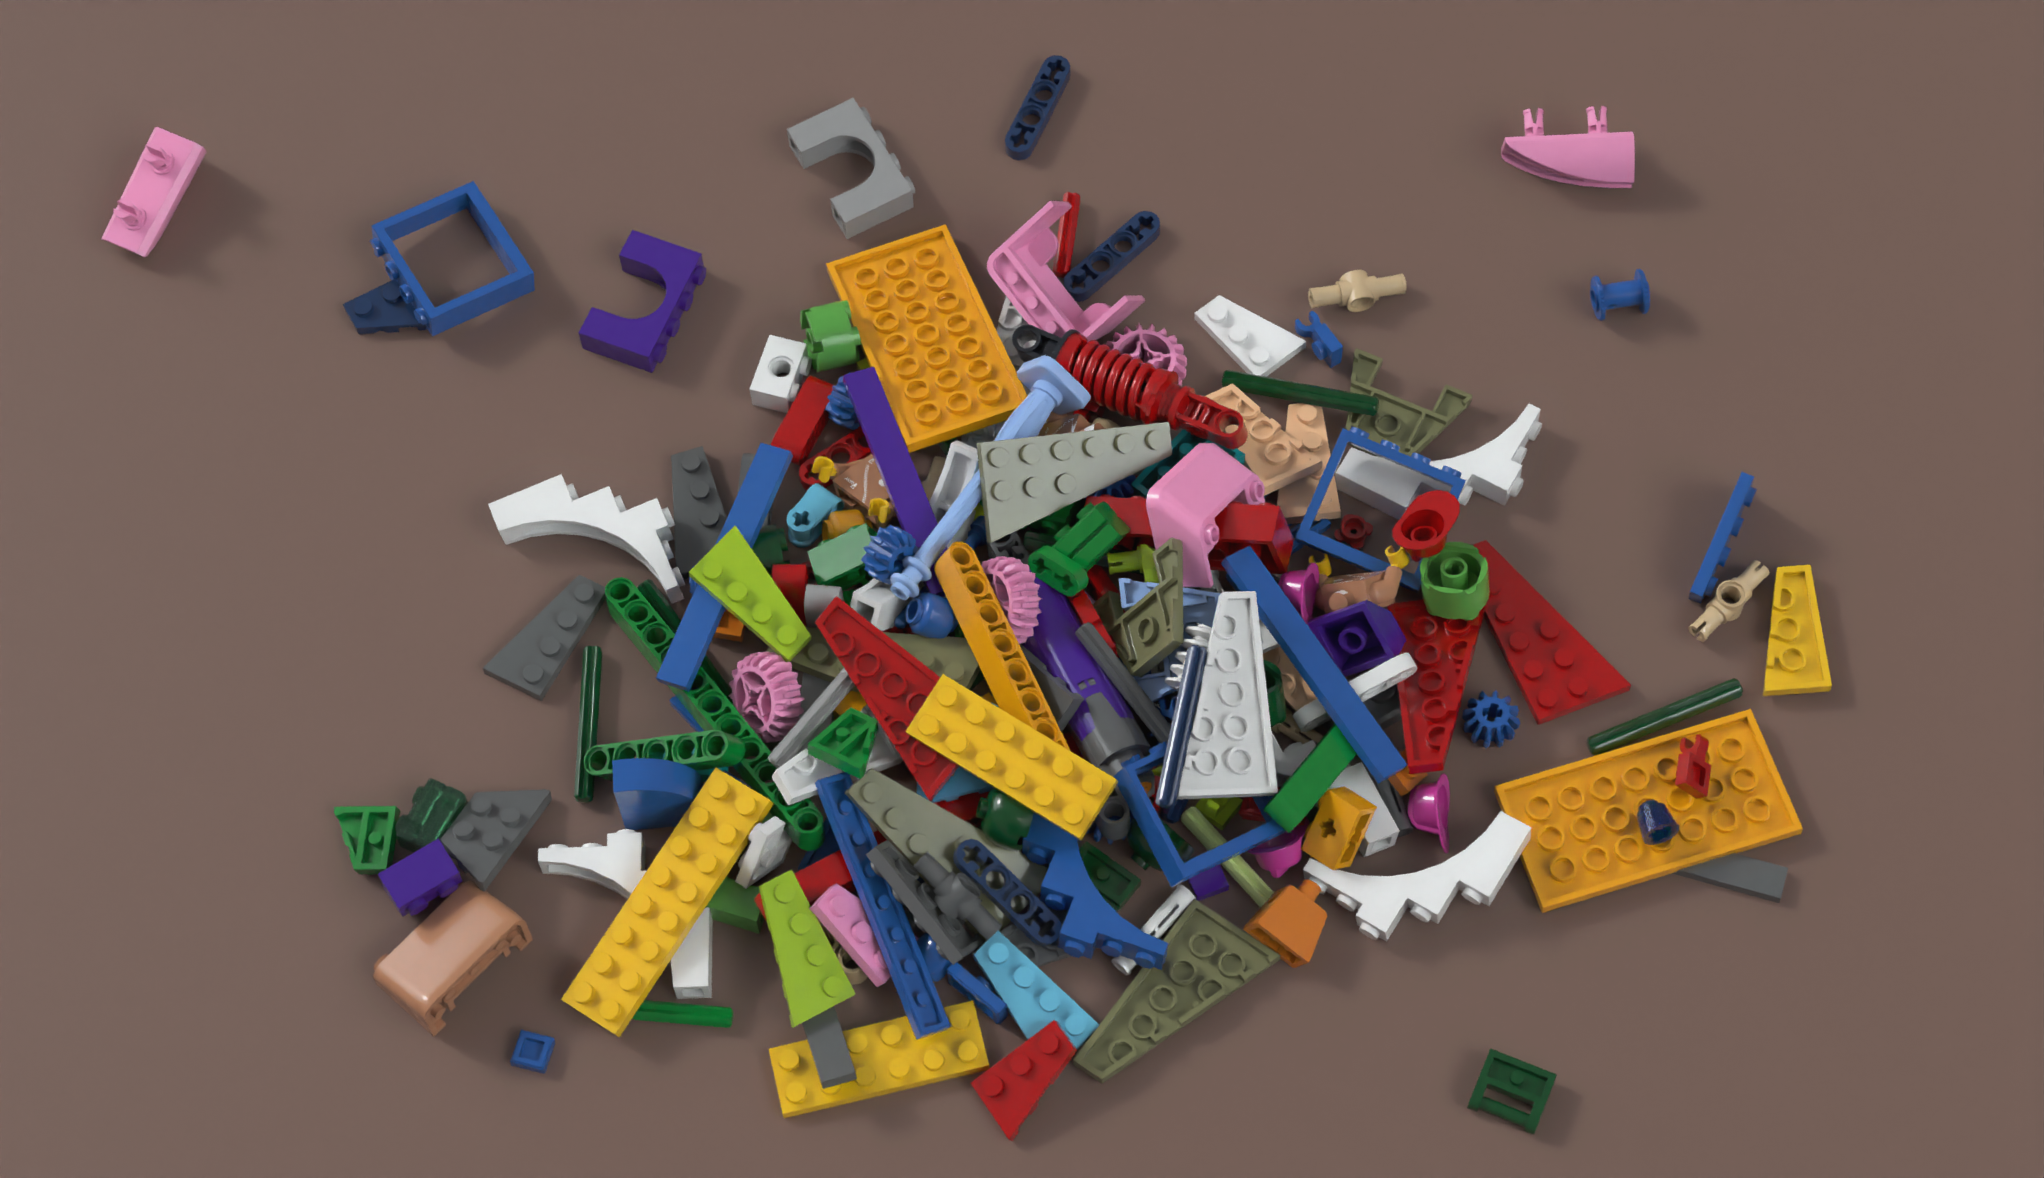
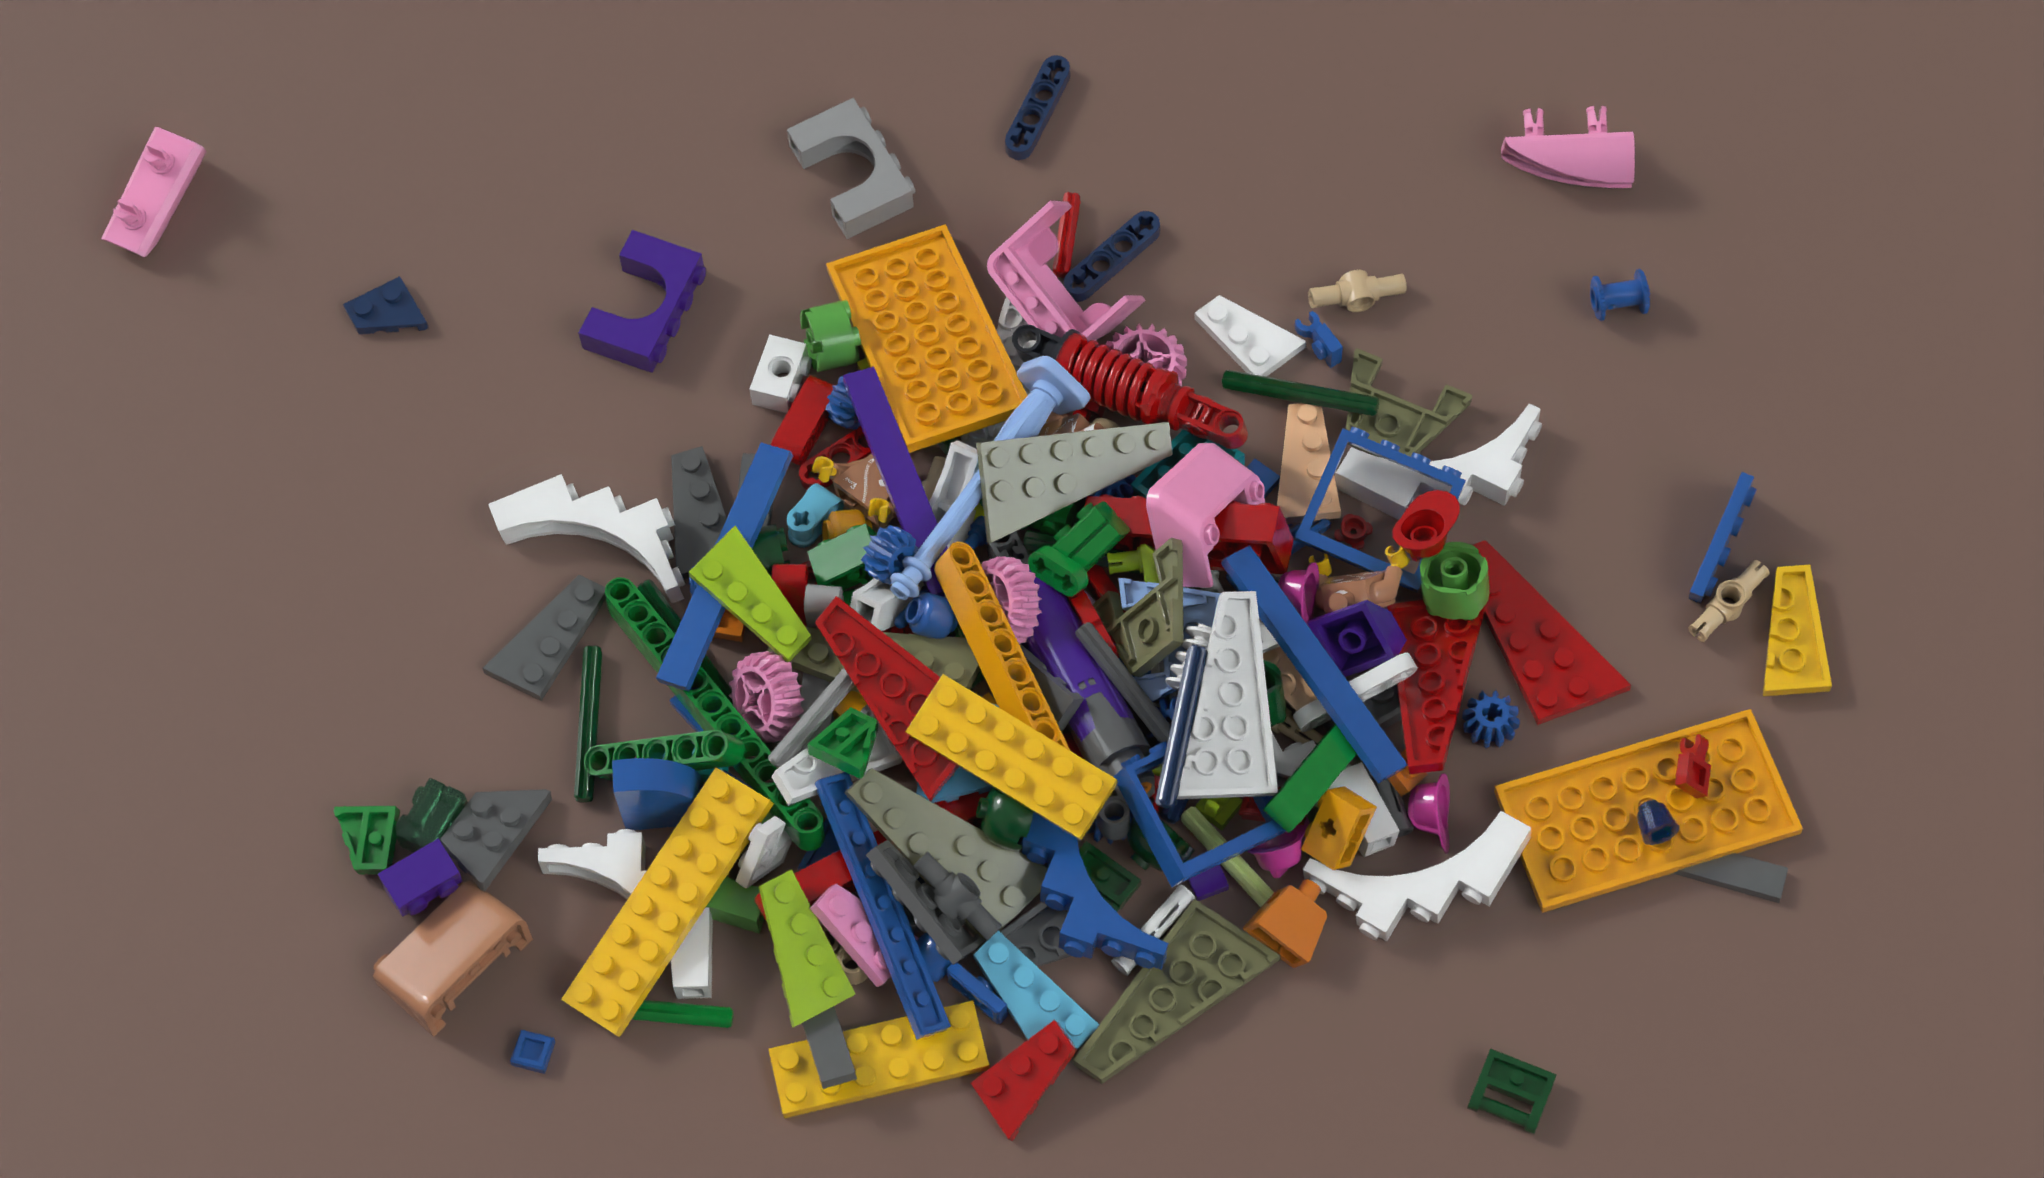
blue window [370,181,535,337] -> none
dark blue beam [953,839,1062,947] -> none
light nougat wing [1205,383,1323,496] -> none
dark green axle [1586,678,1743,756] -> none

